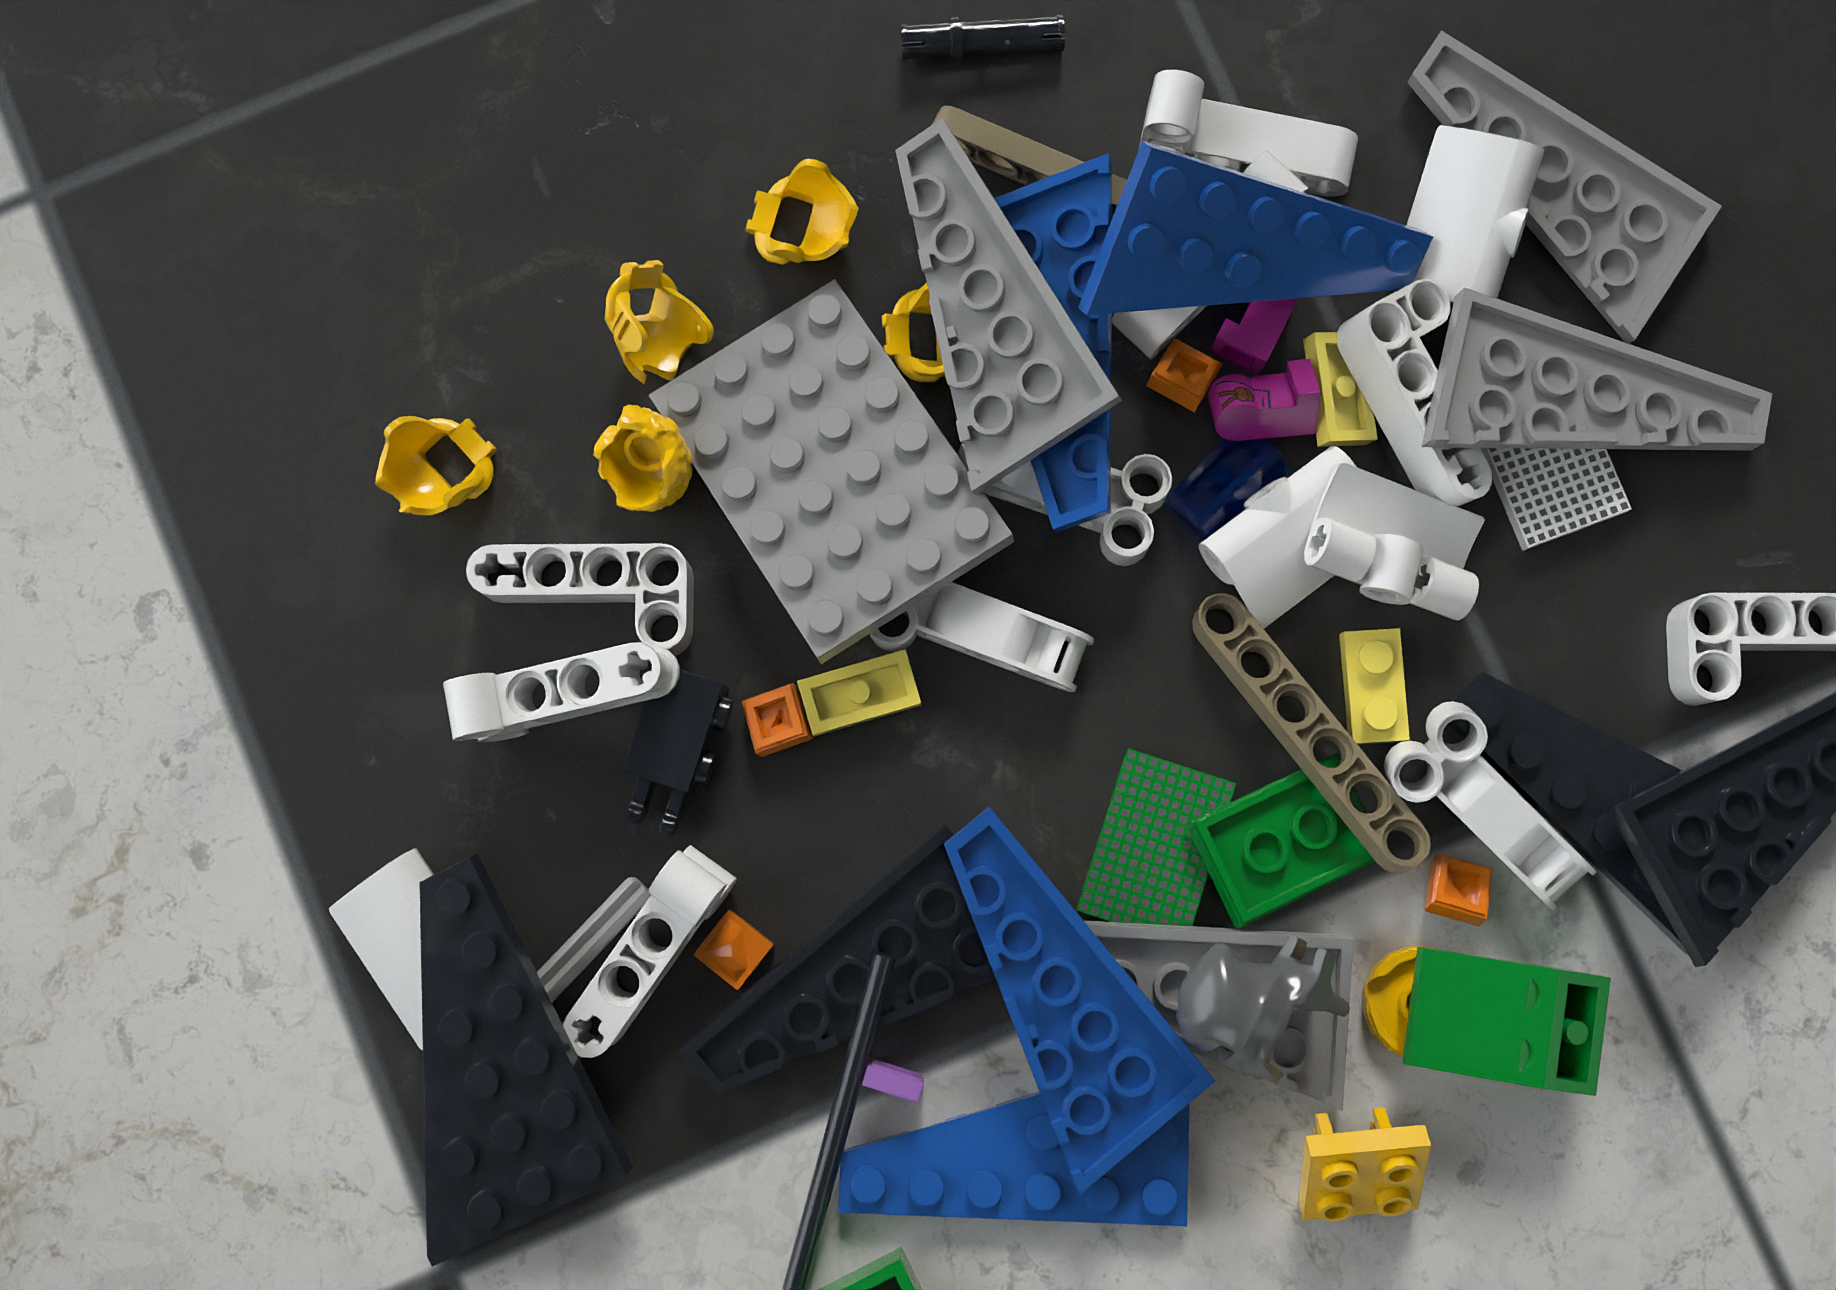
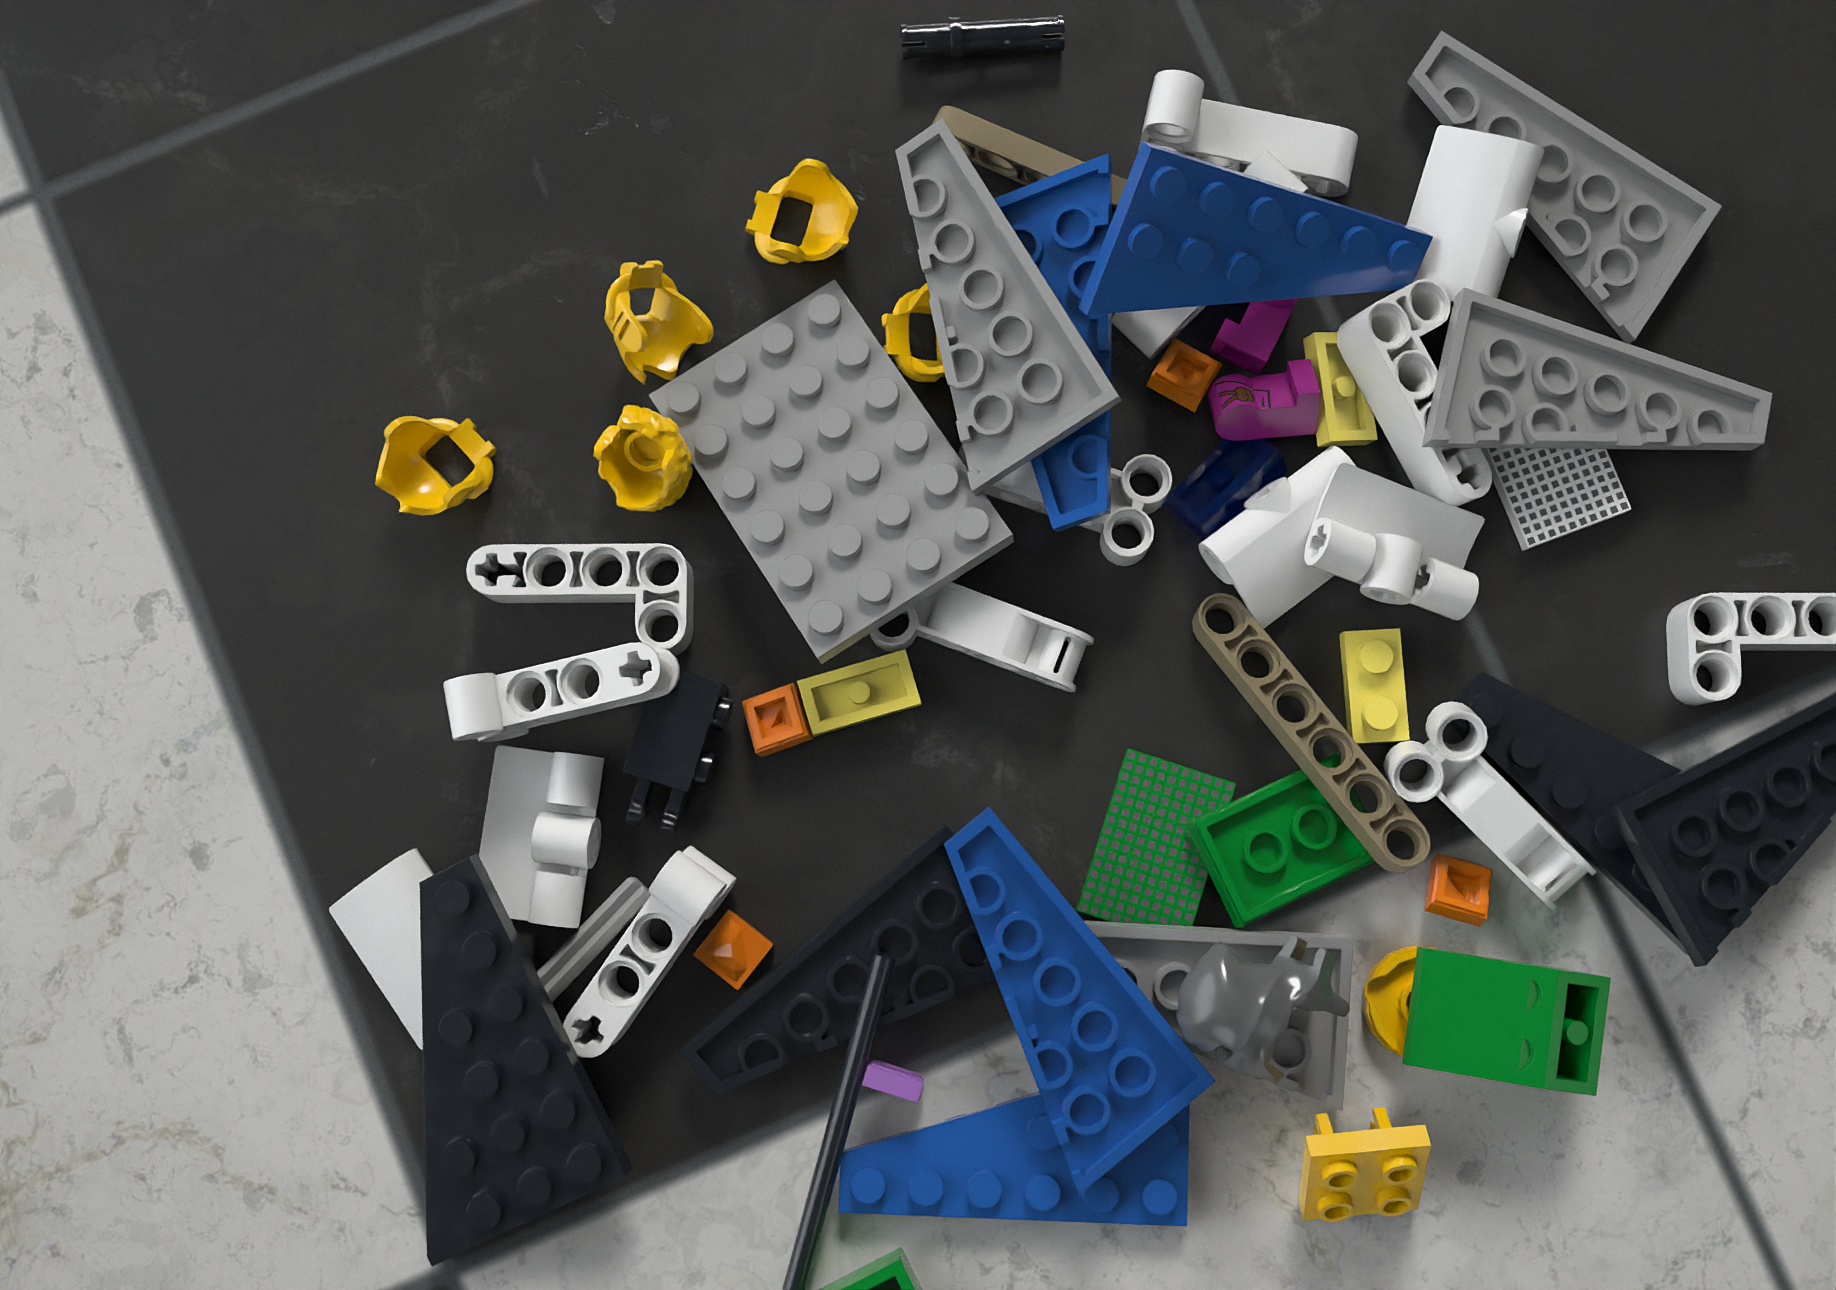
none -> white panel [479,745,605,928]

